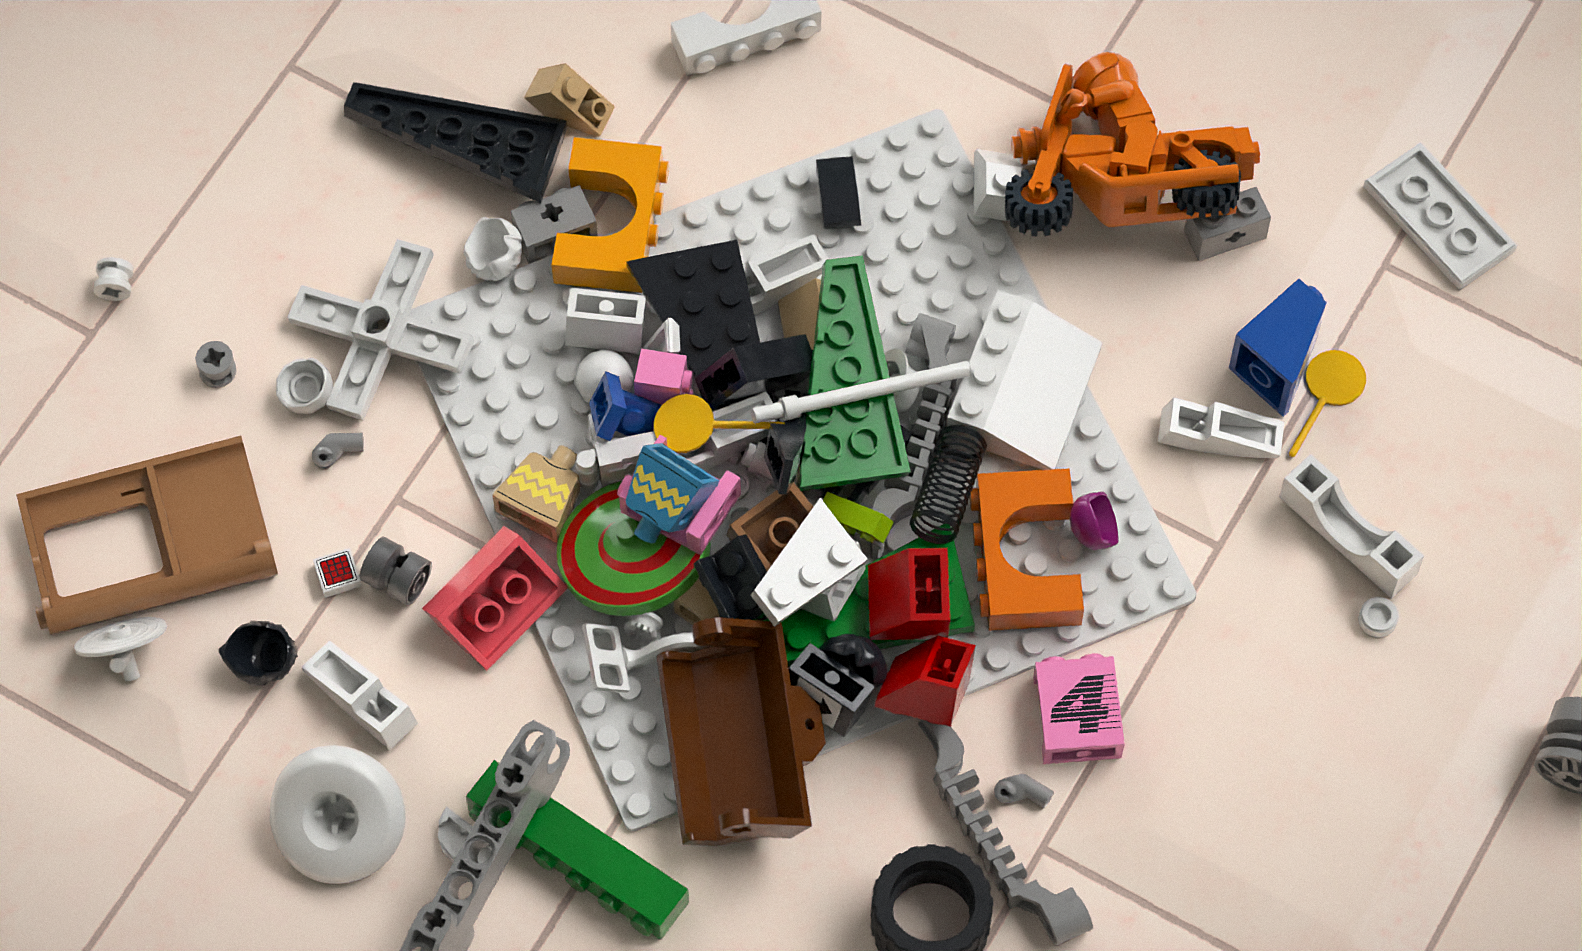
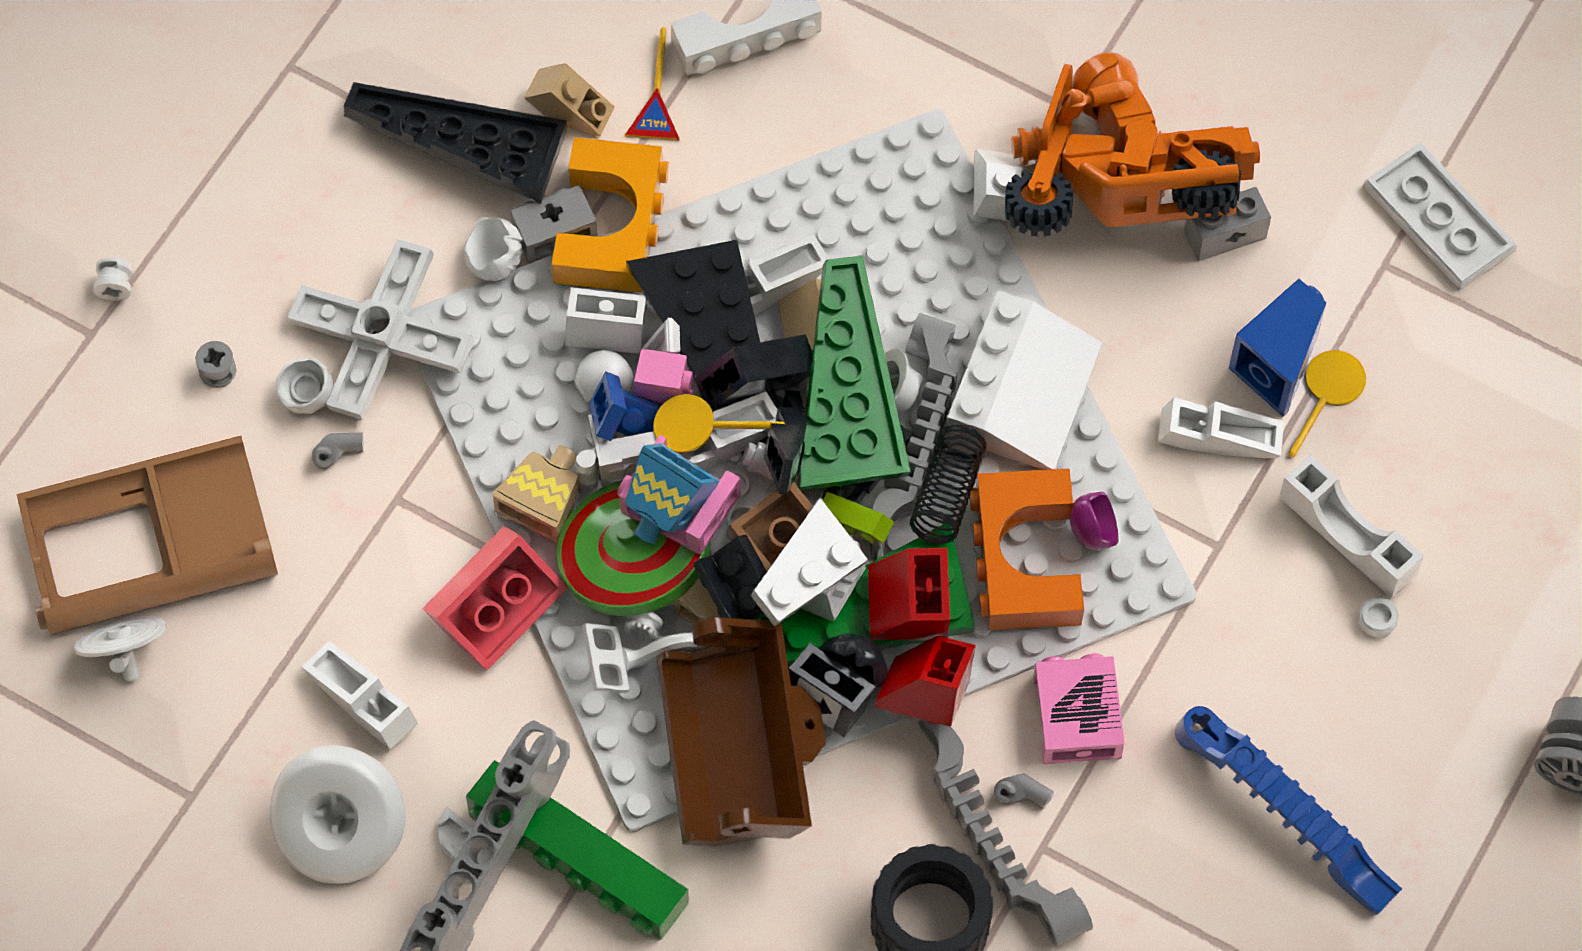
black hair [218,620,298,686] -> none
tile [313,548,362,598] -> none
flat silver wheel [359,536,432,605] -> none
white bar [751,361,971,423] -> none
black slope [816,156,861,229] -> none
none -> piece [625,27,680,140]
none -> blue piece [1175,706,1402,915]

